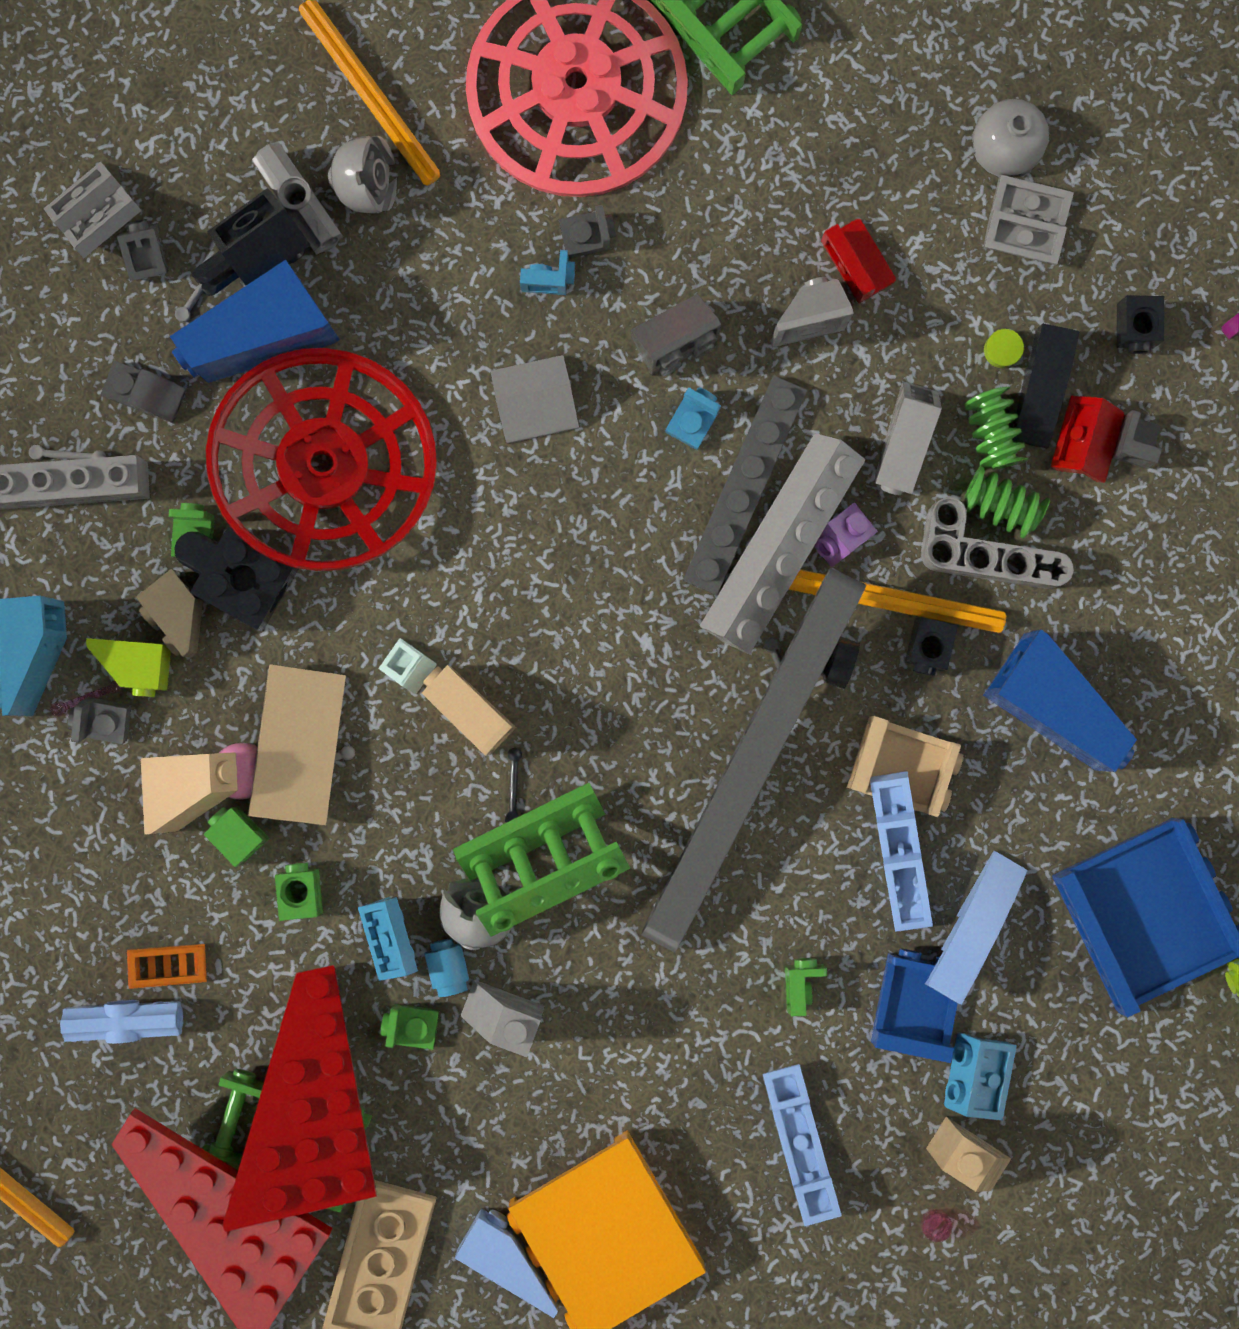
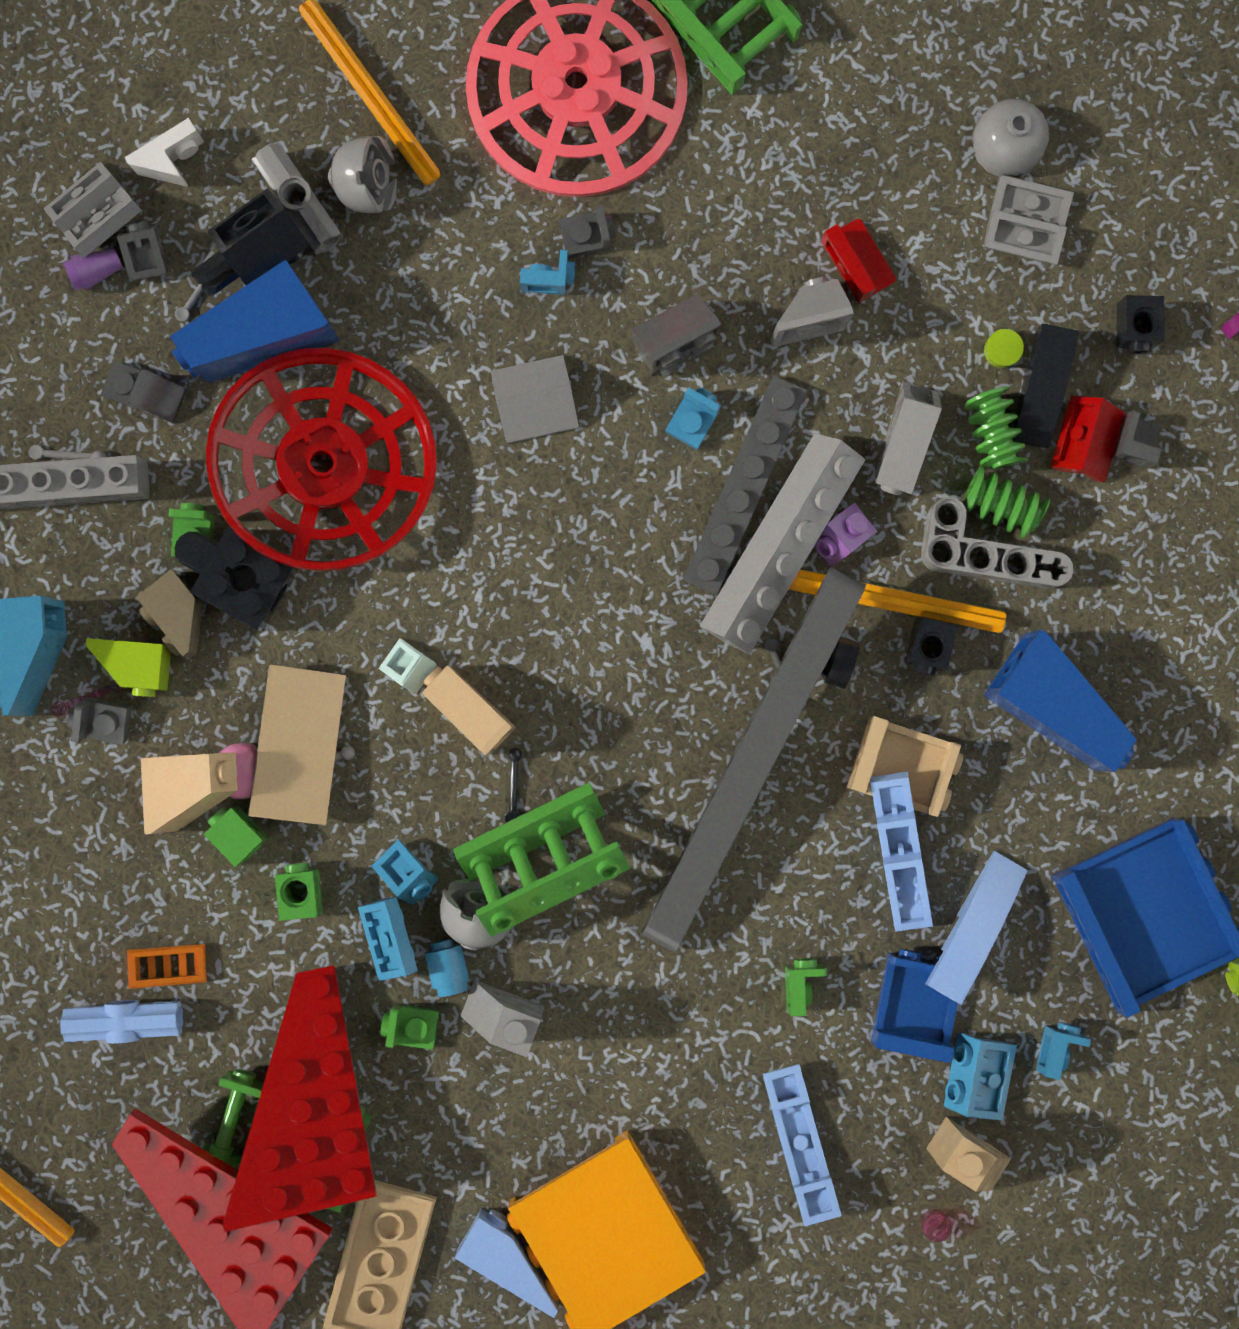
none -> medium lavender cone [63,248,123,291]
none -> white slope [124,118,204,187]
none -> dark azure bracket [371,840,439,905]
none -> dark azure bracket [1036,1022,1091,1080]

